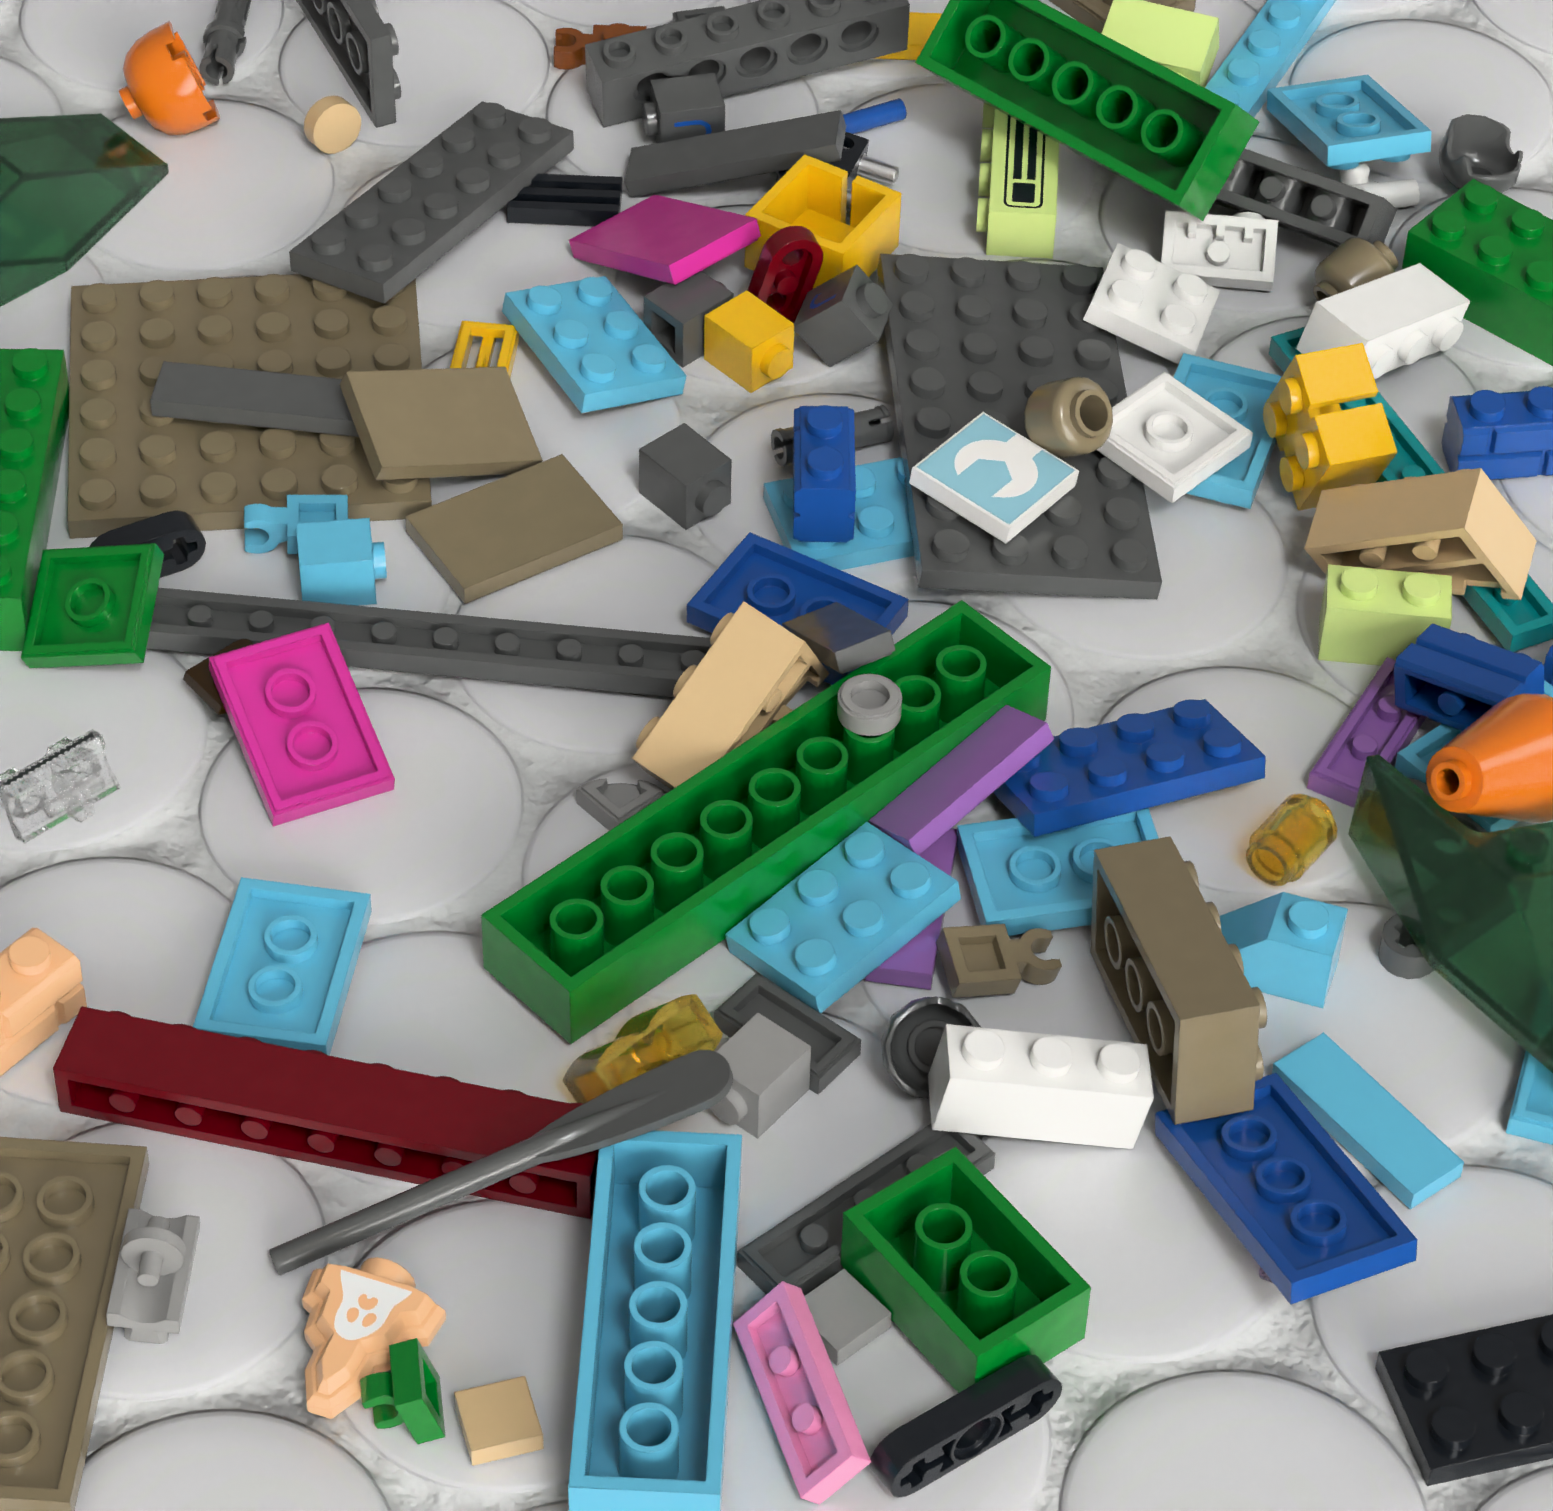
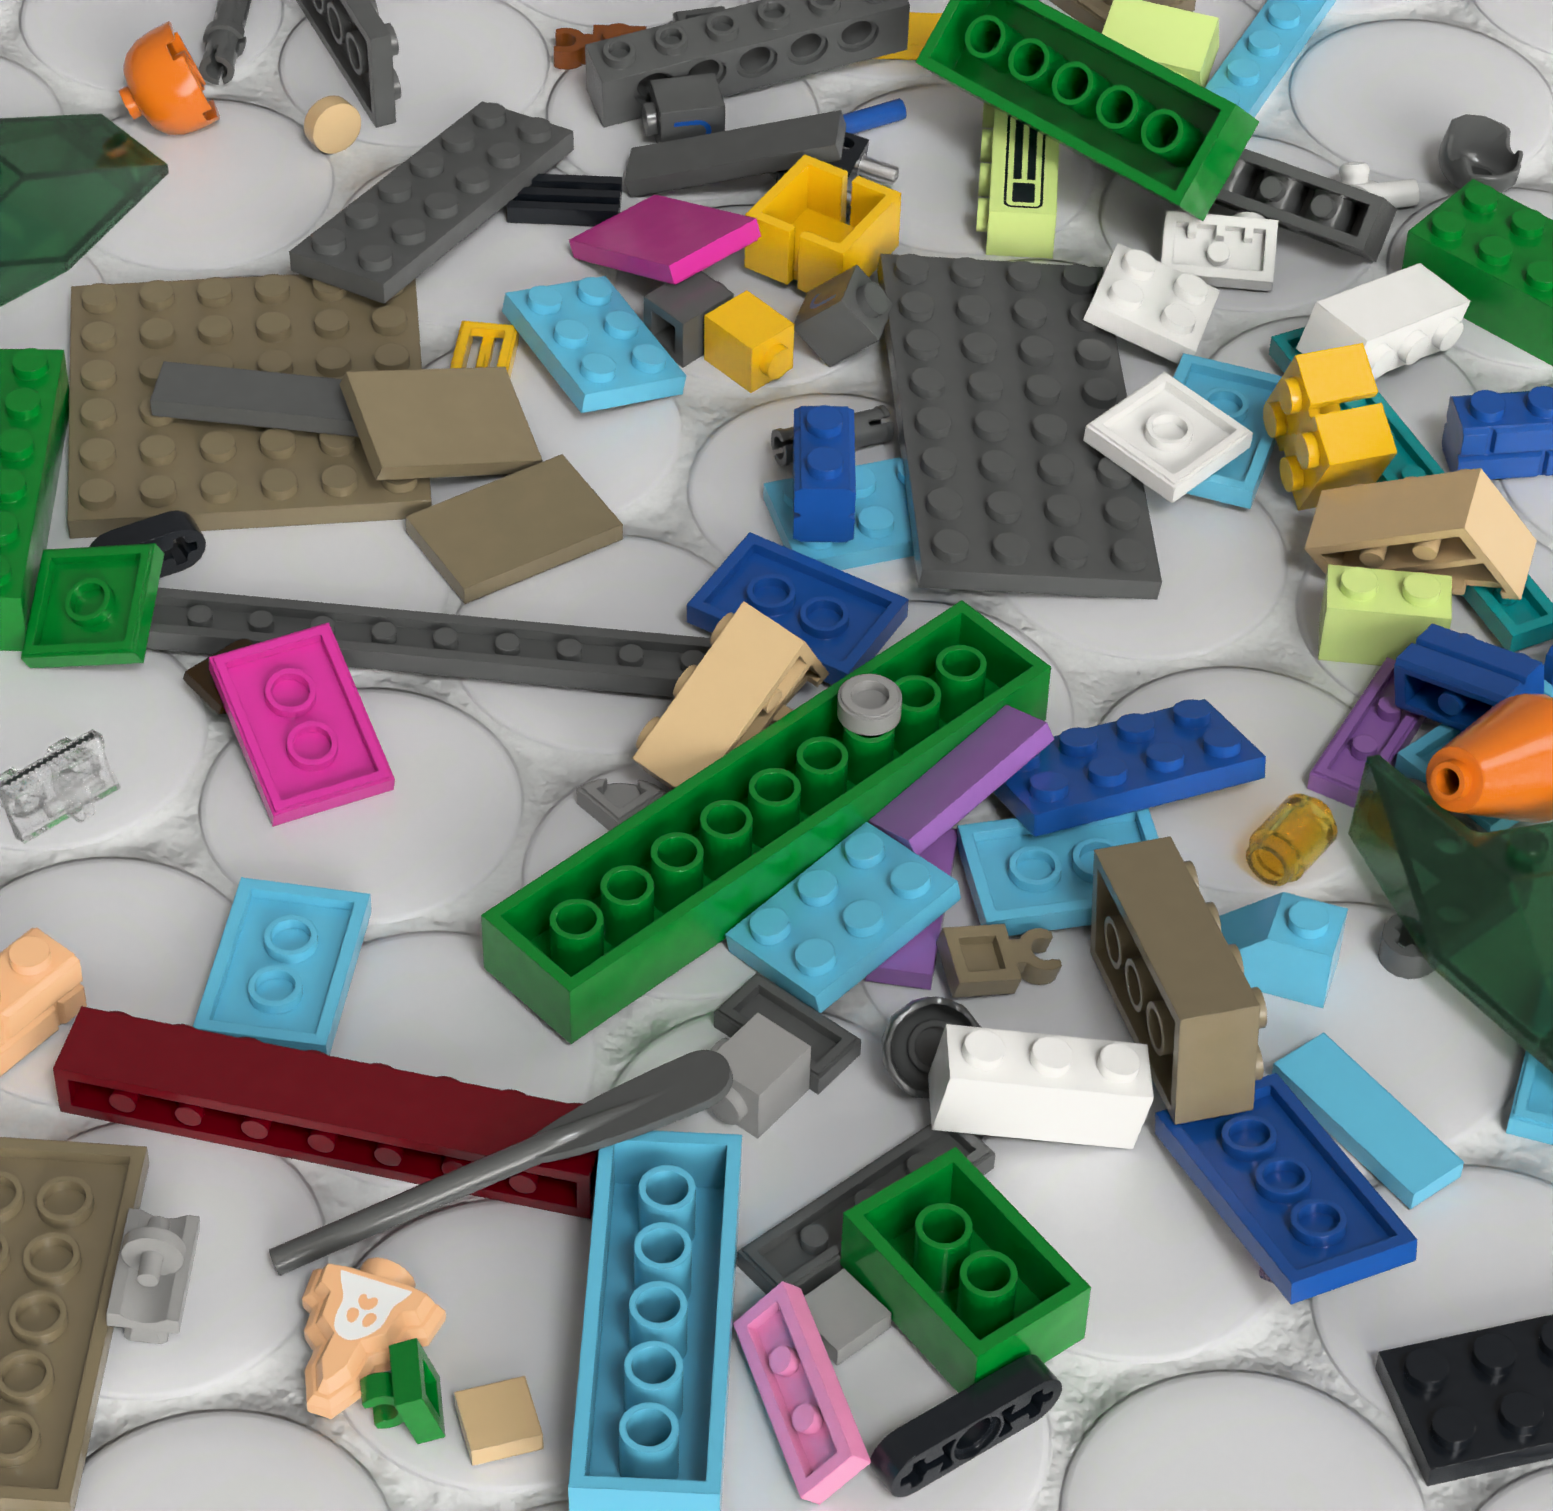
medium azure plate [244,495,348,554] -> none
medium azure brick [296,518,387,606] -> none
clear yellow brick [563,994,723,1104] -> none
dark grey brick [639,423,732,530] -> none
dark red plate [748,226,823,323] -> none
dark grey tile [782,602,896,674] -> none
tile [909,412,1079,544] -> none
dark tan head [1024,377,1113,458] -> none
medium azure plate [1267,75,1432,170] -> none
dark tan head [1313,238,1399,301] -> none

